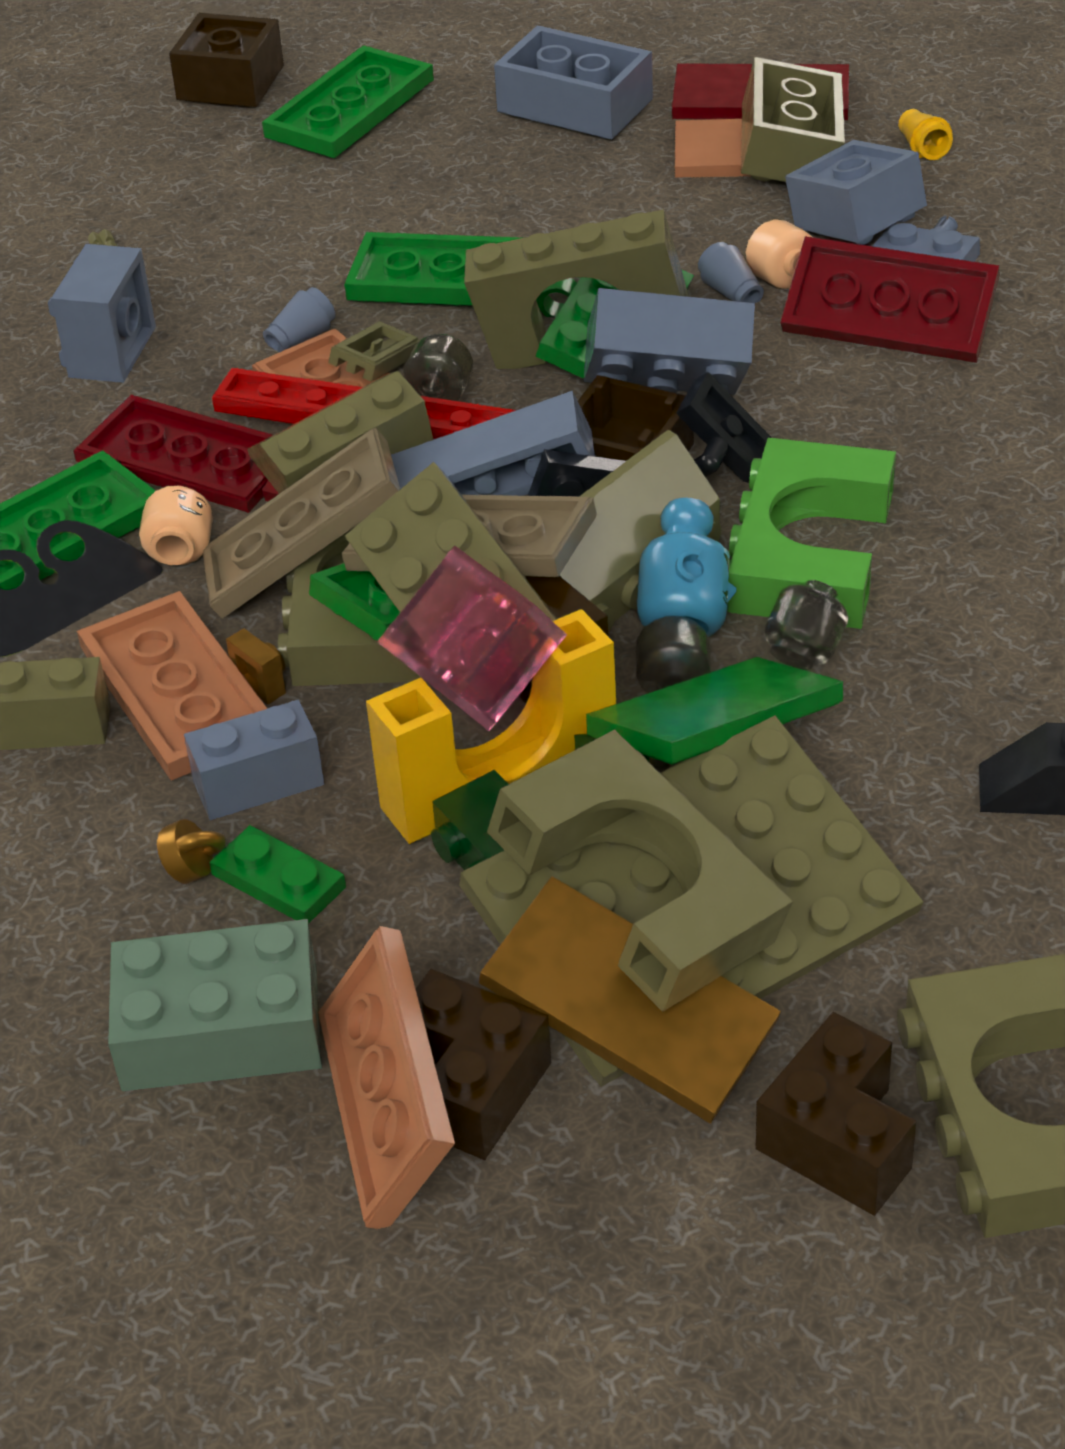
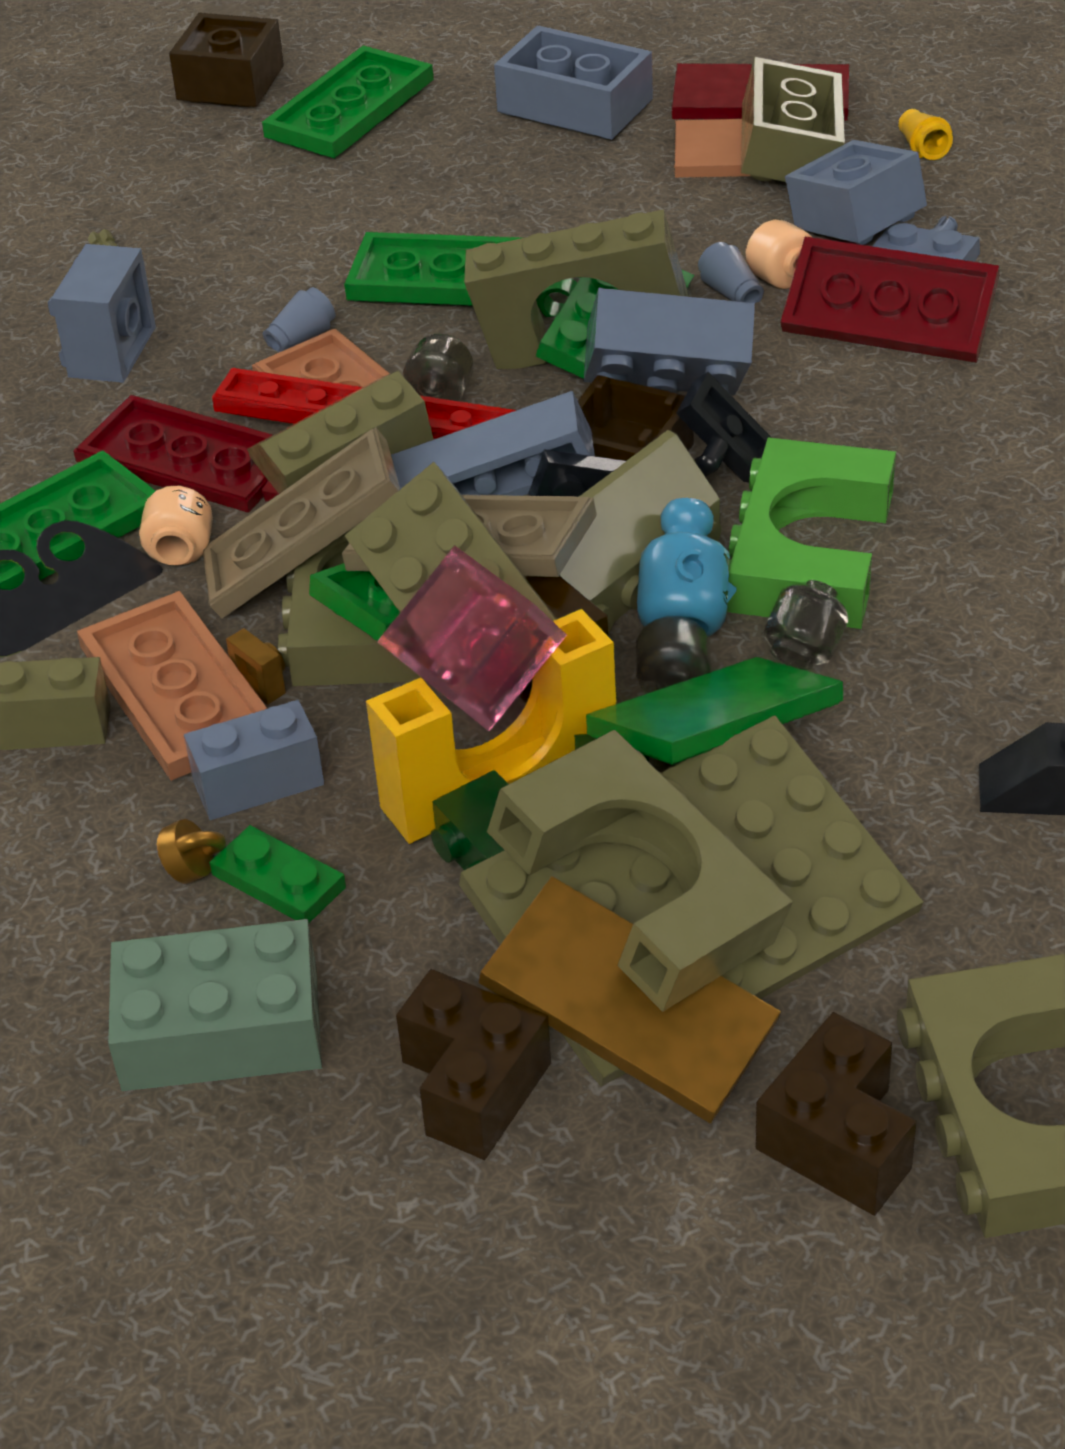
nougat tile [318,926,455,1229] -> none
olive tile [328,321,421,382] -> none

